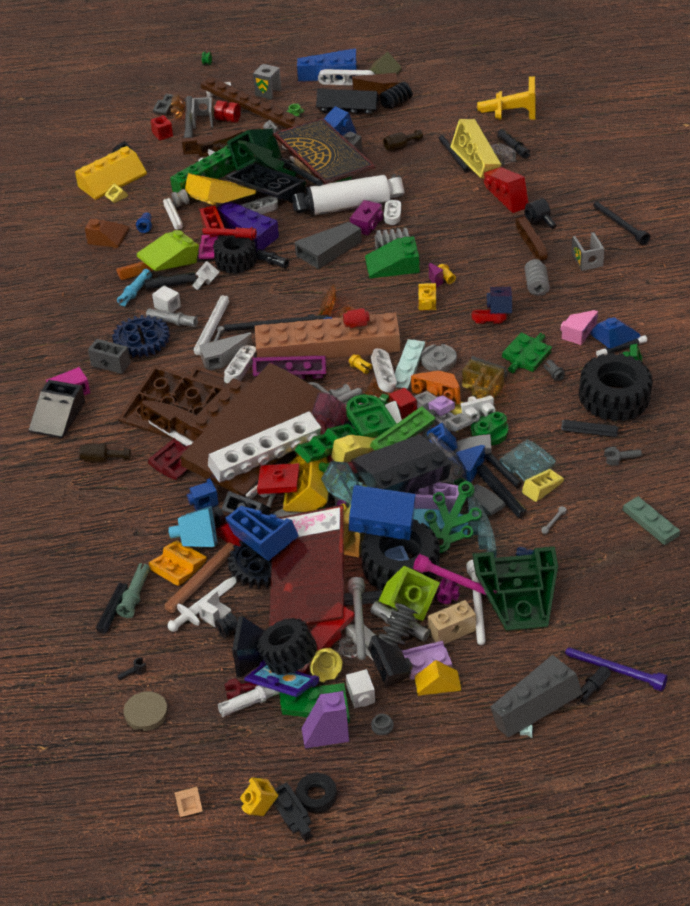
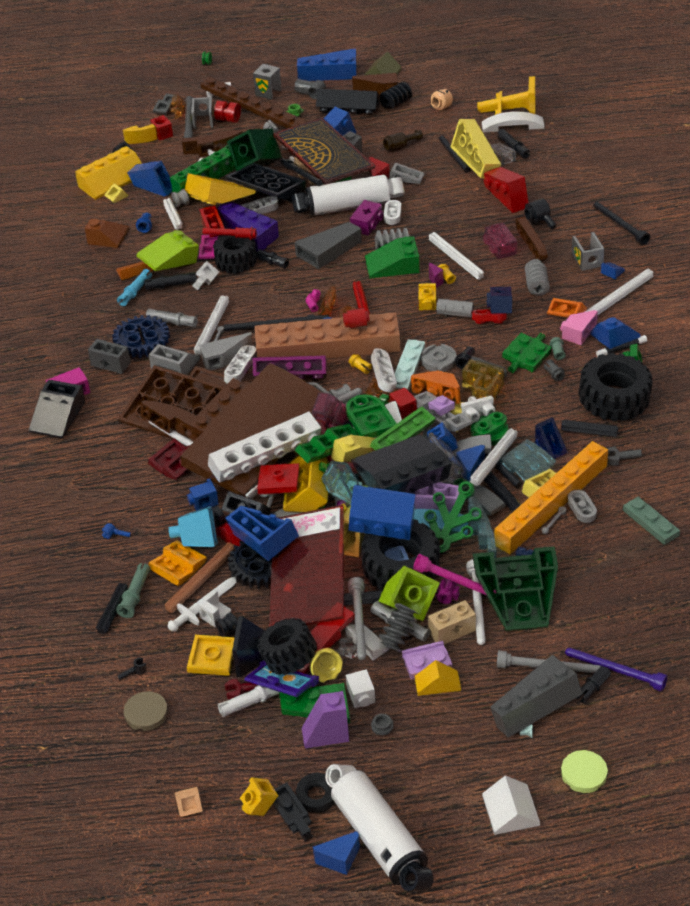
dark brown piece [79,443,131,463] -> none
white brick [152,286,181,313] -> none
dark green slope [238,140,296,177] -> none
white beam [318,69,375,85] -> none
black slope [368,635,413,688] -> none
none -> blue hand [102,523,131,539]
none -> yellow slope [123,124,157,144]
none -> blue slope [127,161,172,197]
none -> light grey slope [149,344,200,375]
none -> yellow plate [187,635,235,676]
none -> dark grey piece [294,79,326,99]
none -> dark pink arm [306,289,321,312]
none -> blue slope [313,831,360,875]
none -> white piece [325,764,434,891]
none -> red axle [353,281,370,314]
none -> red slope [369,157,390,179]
none -> light grey slope [389,163,425,184]
none -> white axle [429,232,484,280]
none -> light nougat head [431,89,453,110]
none -> light grey axle [437,299,474,318]
none -> black cone [455,346,475,370]
none -> white axle [470,428,518,486]
none -> white slope [482,112,544,133]
none -> white slope [482,775,540,835]
none -> clear pink brick [483,222,517,259]
none -> light orange brick [494,441,608,555]
none -> light grey piece [497,650,601,673]
none -> clear blue slope [535,417,568,460]
none -> orange slope [547,298,587,318]
none -> sand green pin [549,337,566,360]
none -> yellowish green tile [561,750,608,793]
none -> light grey plate [568,490,597,523]
none -> white axle [585,269,653,315]
none -> blue slope [601,262,625,279]

